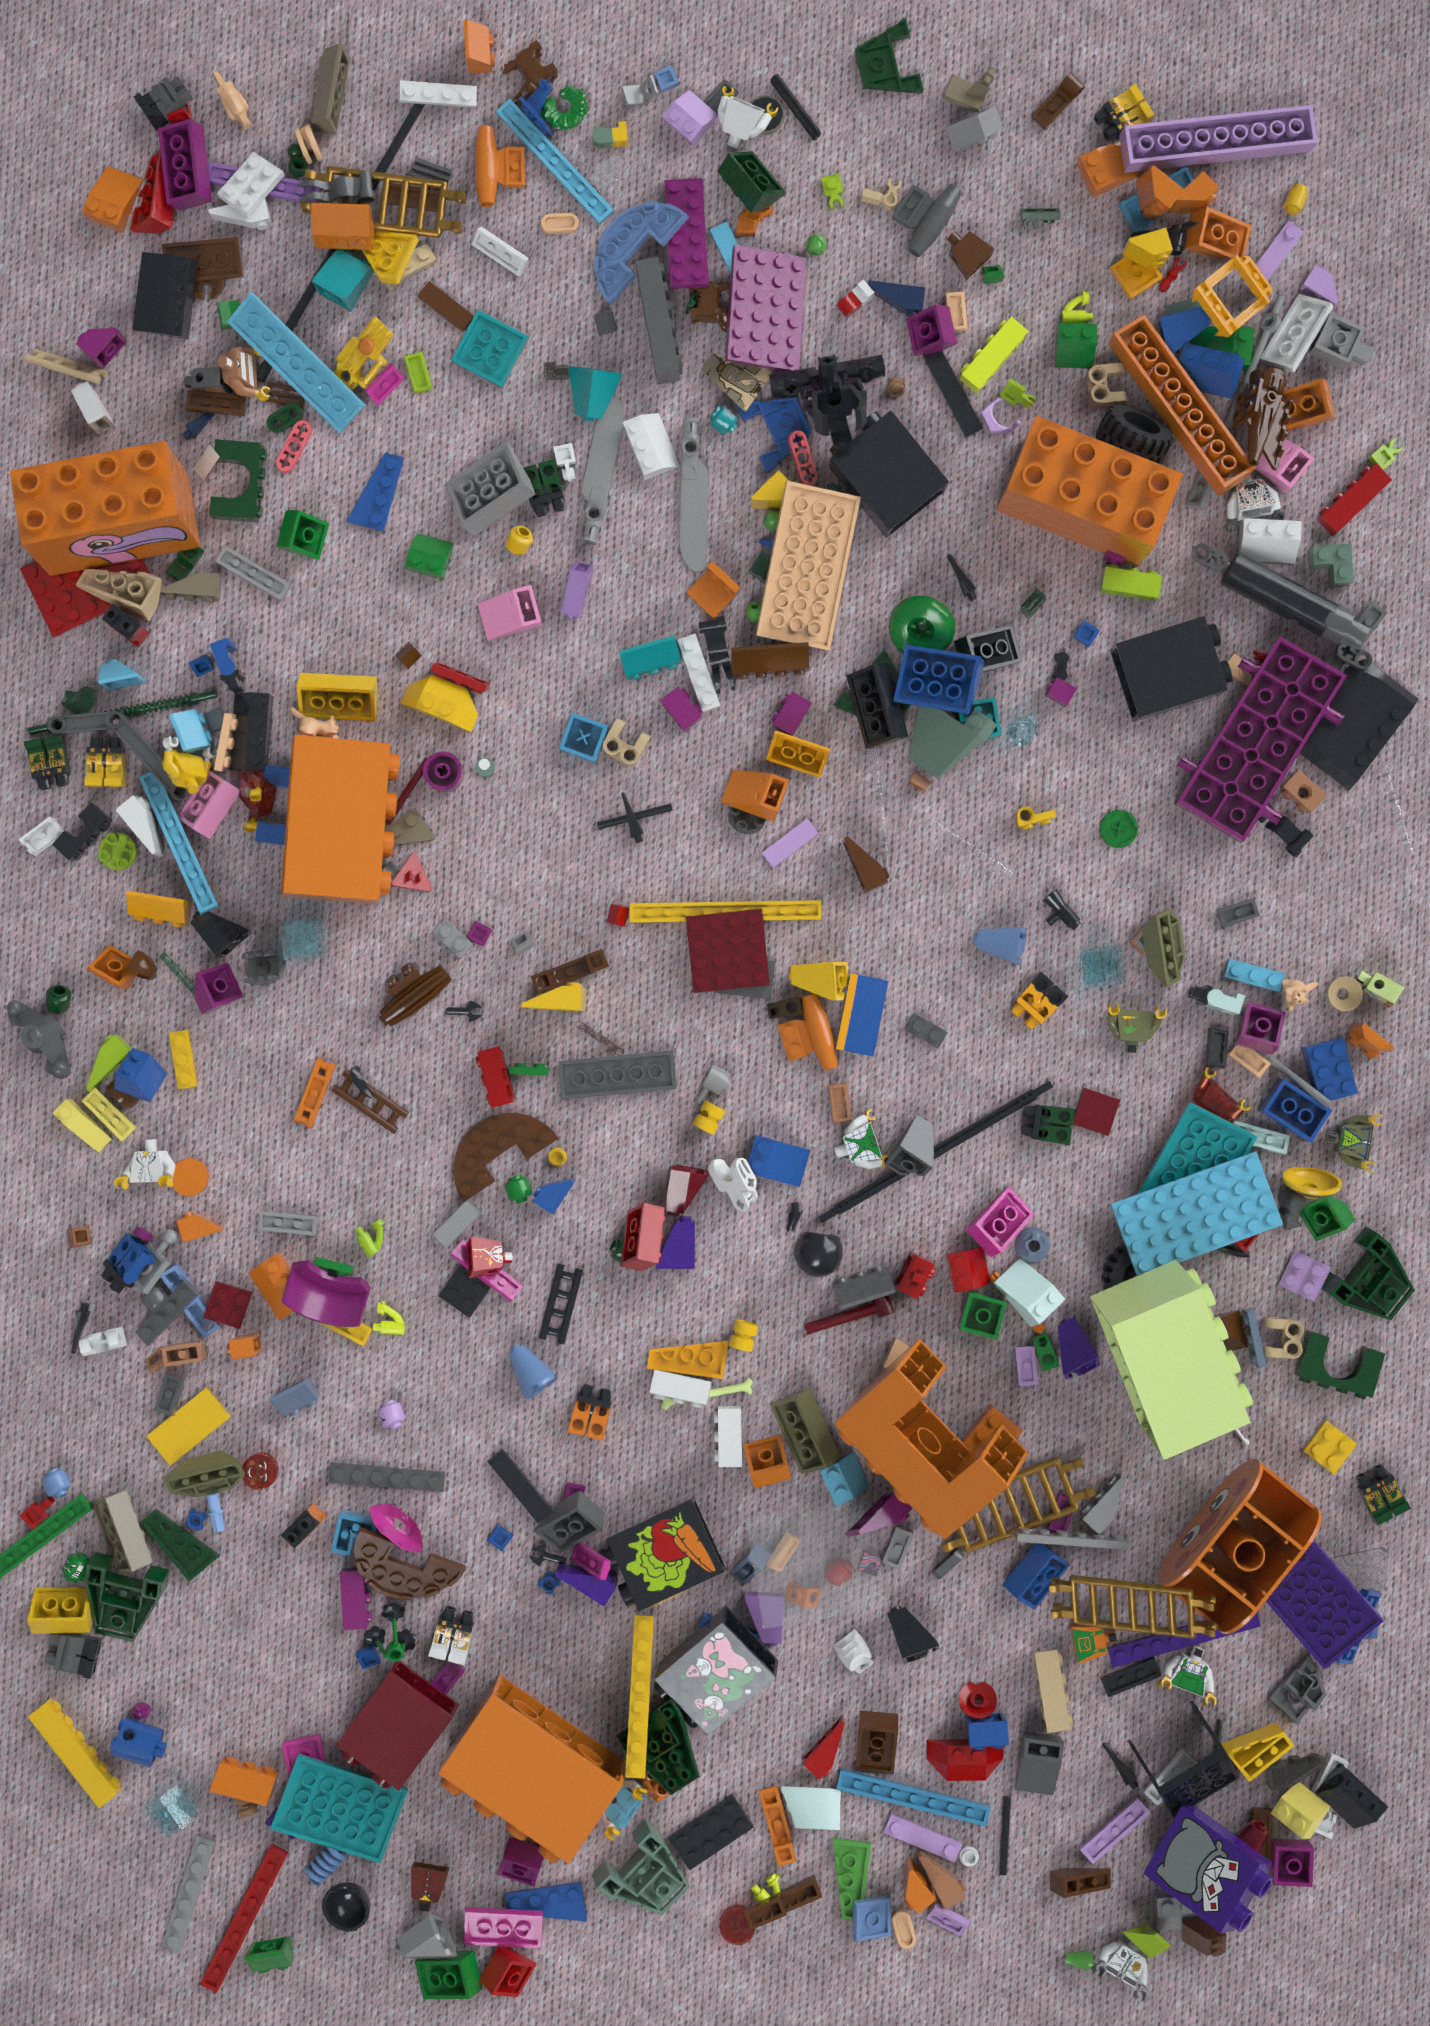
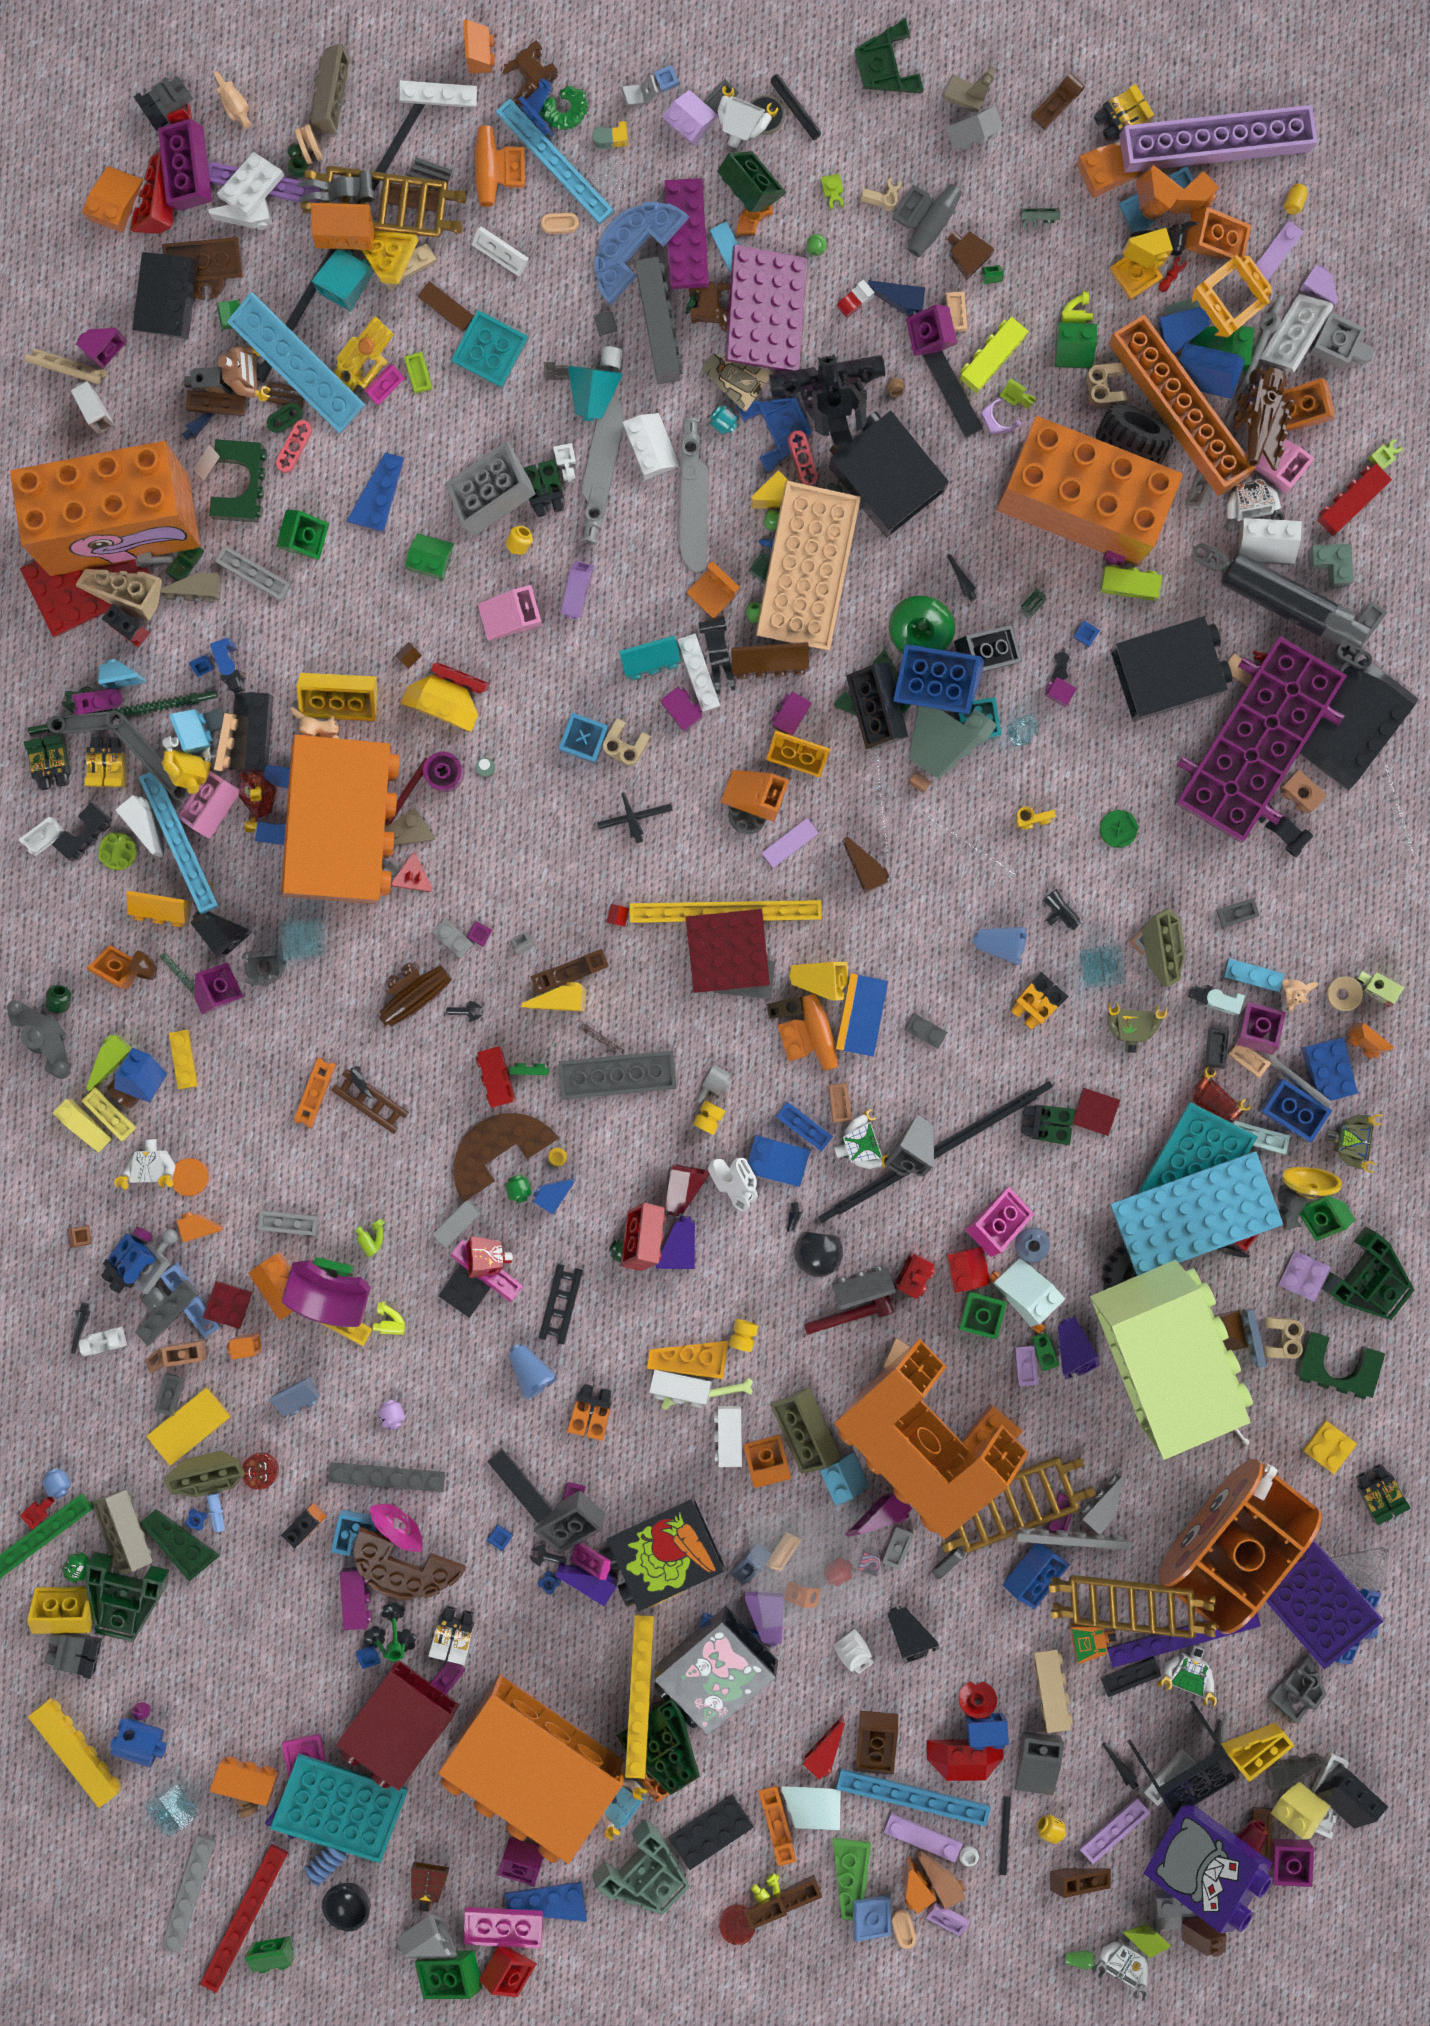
none -> magenta plate [72,689,122,715]
none -> light grey bar [135,552,173,568]
none -> white piece [600,346,623,371]
none -> blue plate [776,1102,833,1152]
none -> yellow head [1037,1814,1066,1844]
none -> white bar [1253,1463,1278,1500]

